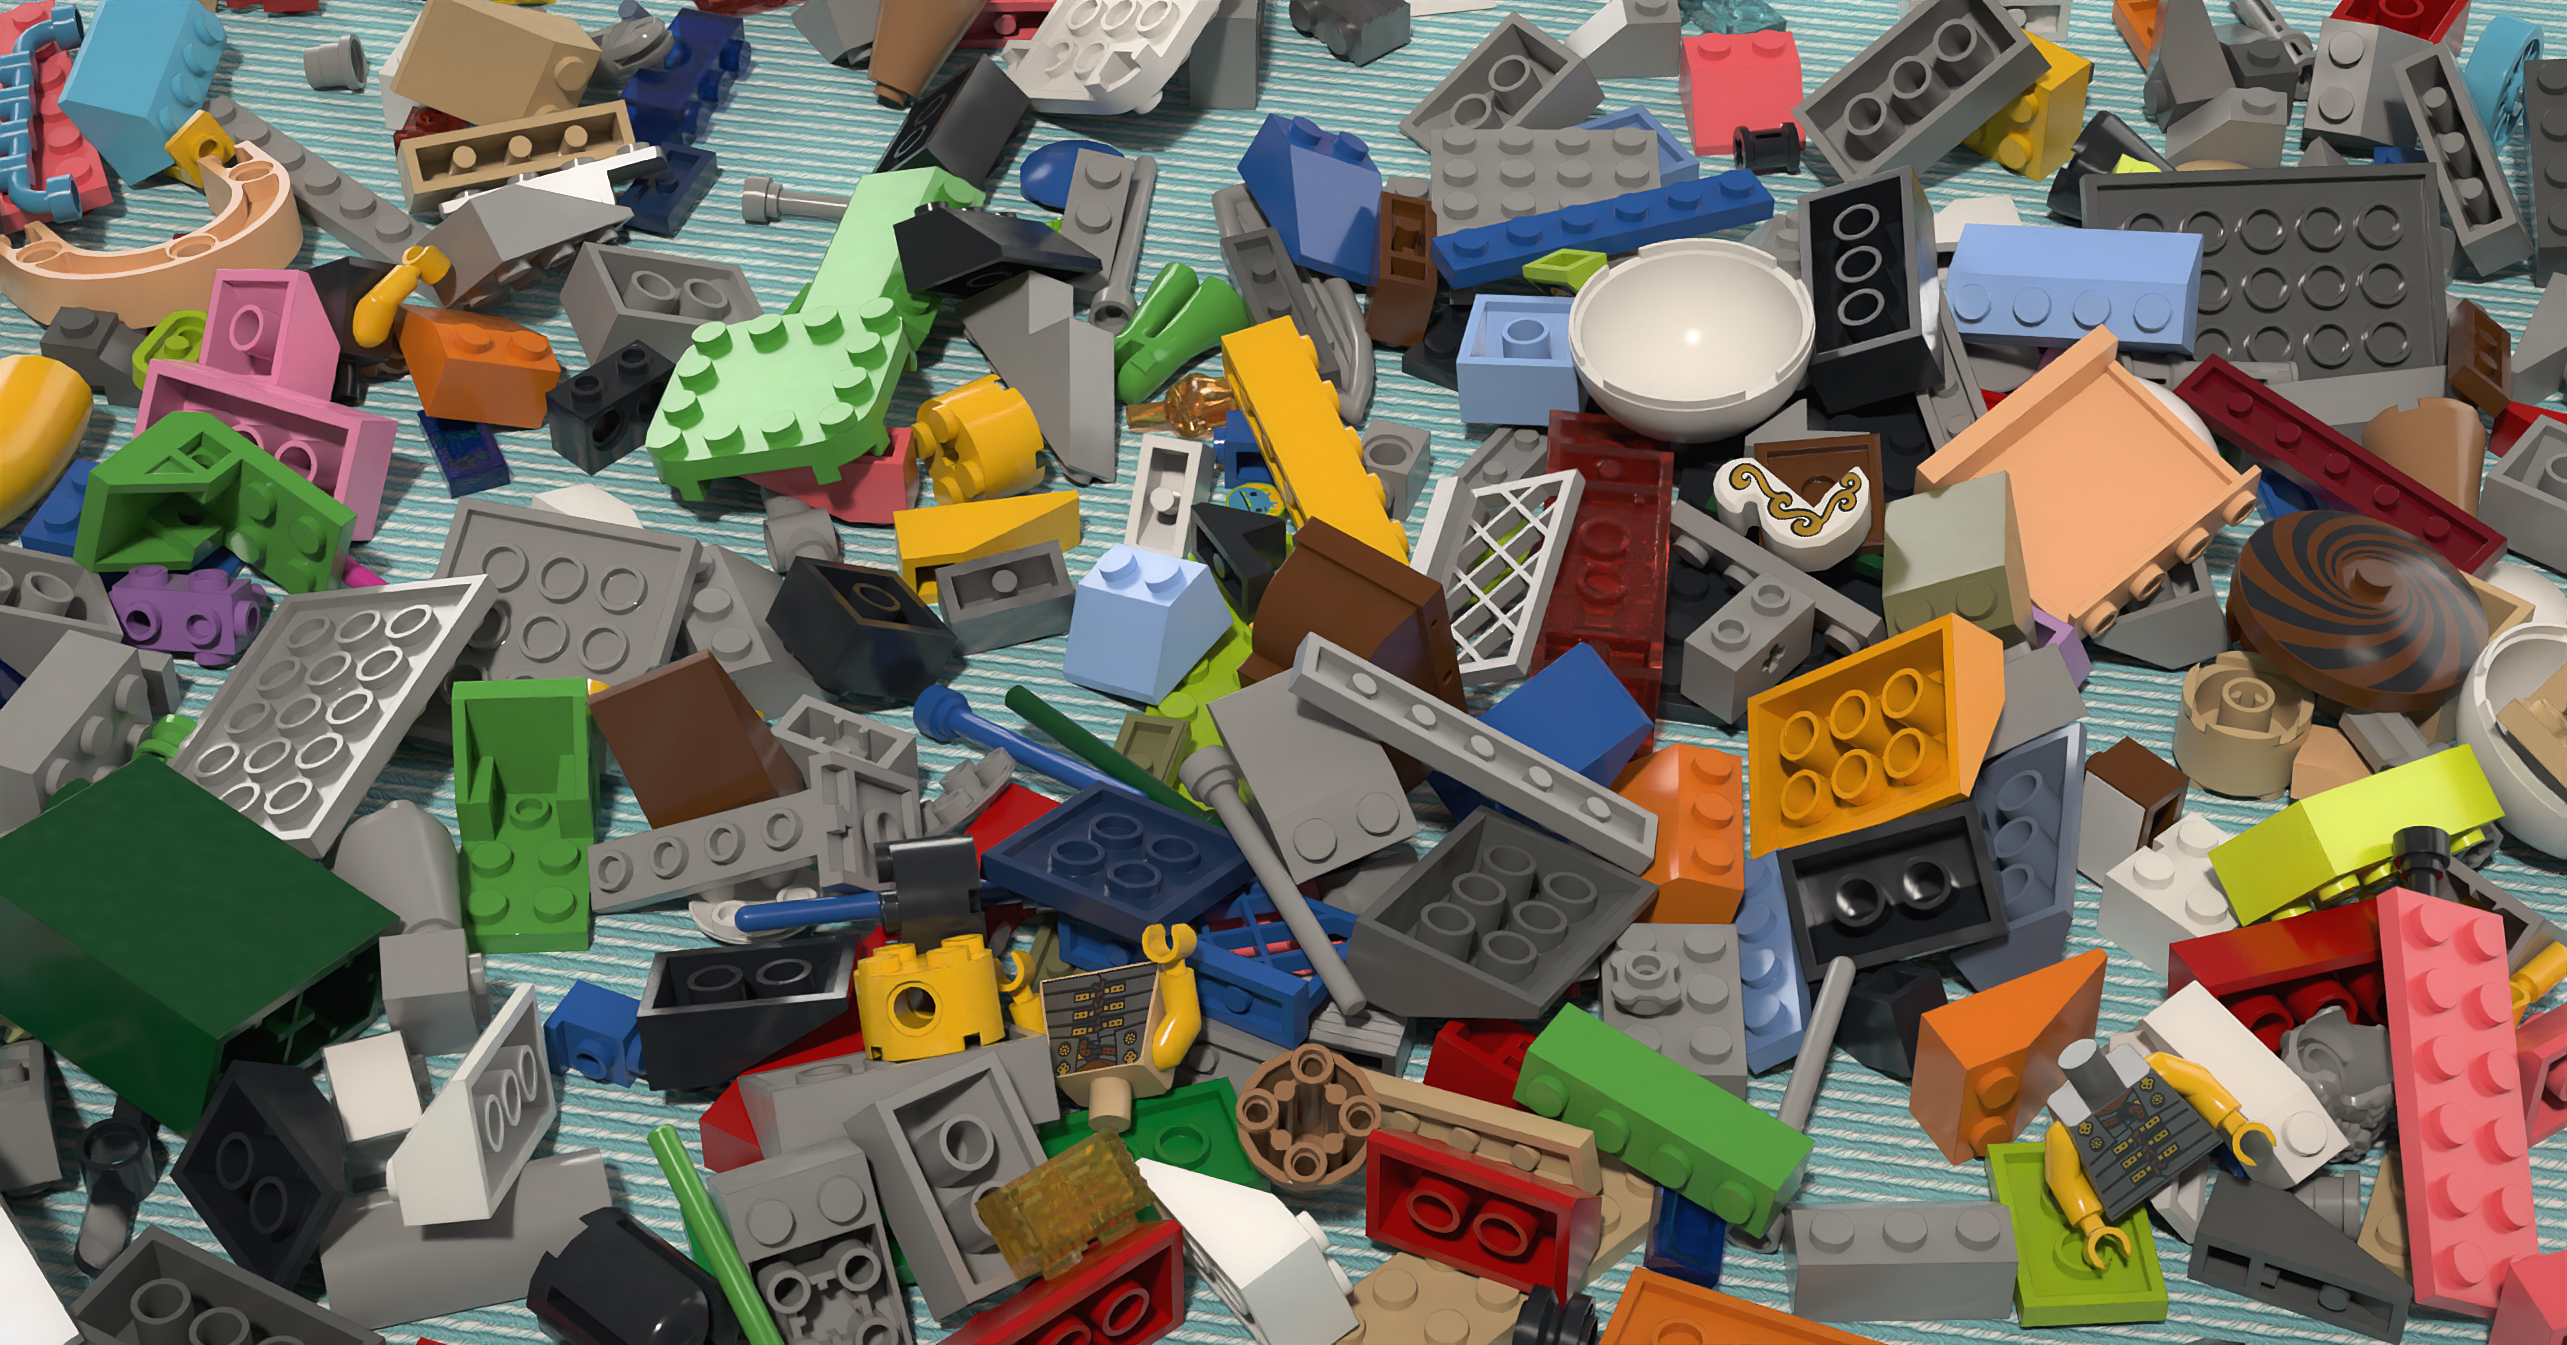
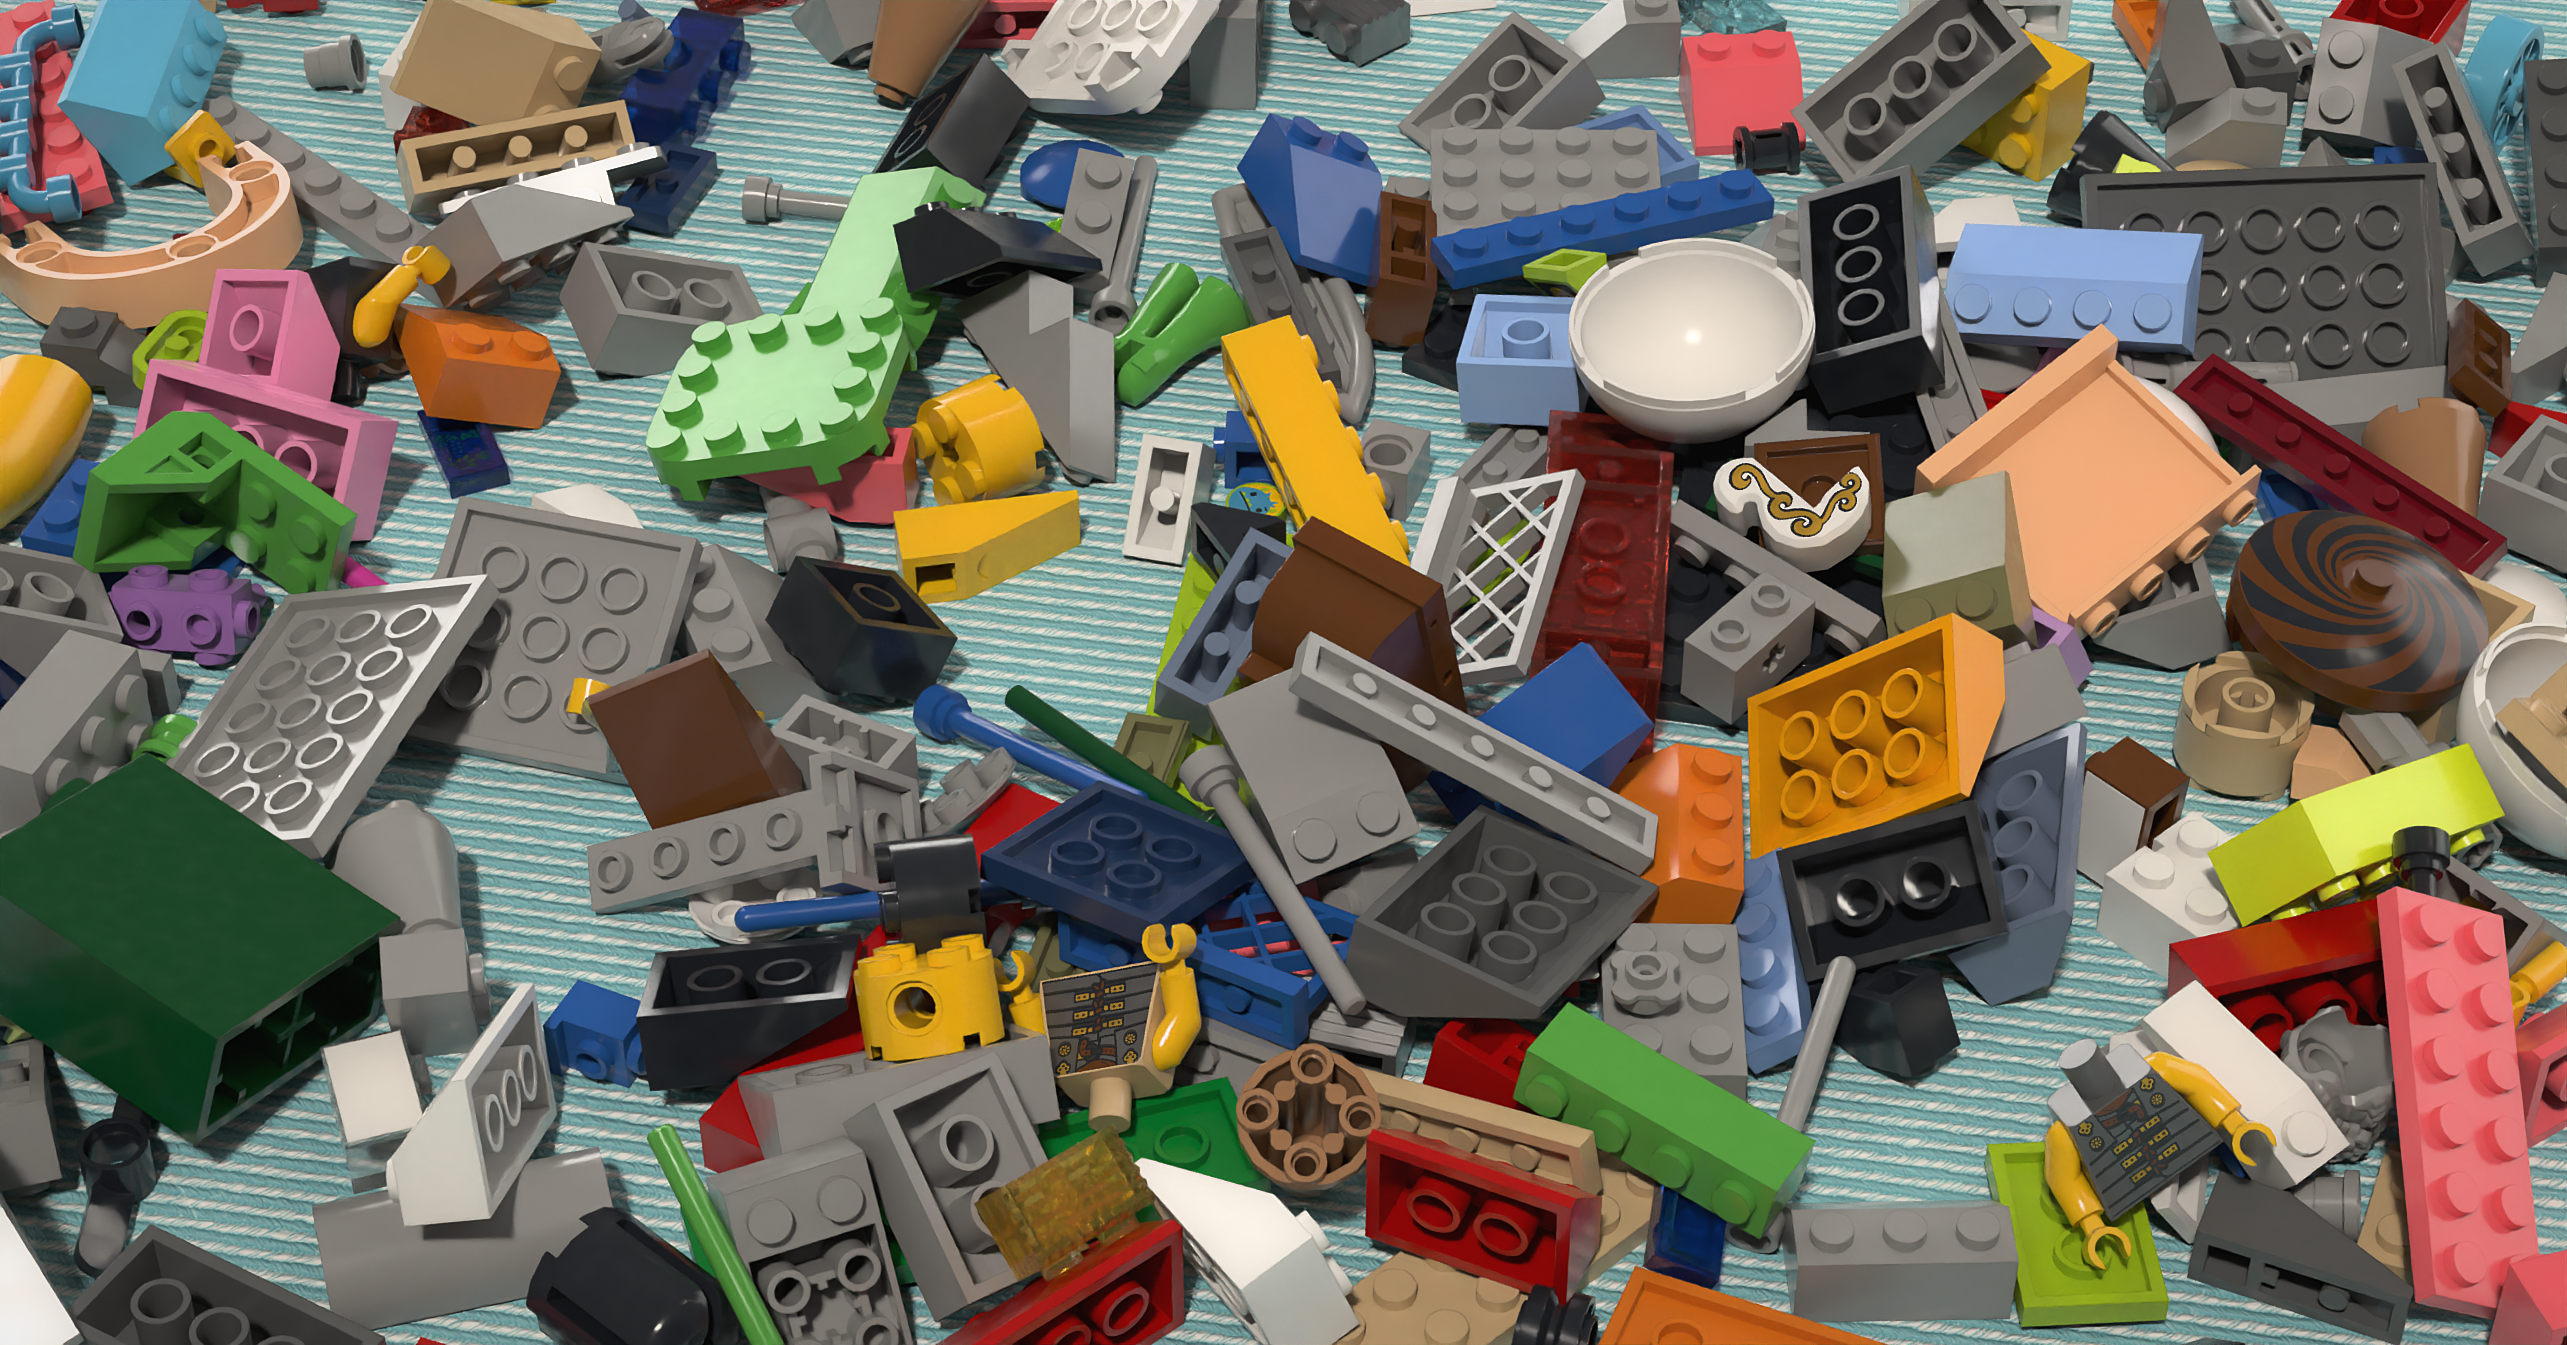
black slope [169,1059,347,1291] -> none
bright green bracket [451,678,601,954] -> none
black brick [545,339,676,476] -> none
flat silver brick [935,539,1075,658] -> none
light blue slope [1062,543,1234,706] -> none
clear orange piece [1126,372,1240,438] -> none
orange slope [1909,947,2108,1166] -> none
none -> sand blue brick [1154,527,1294,742]

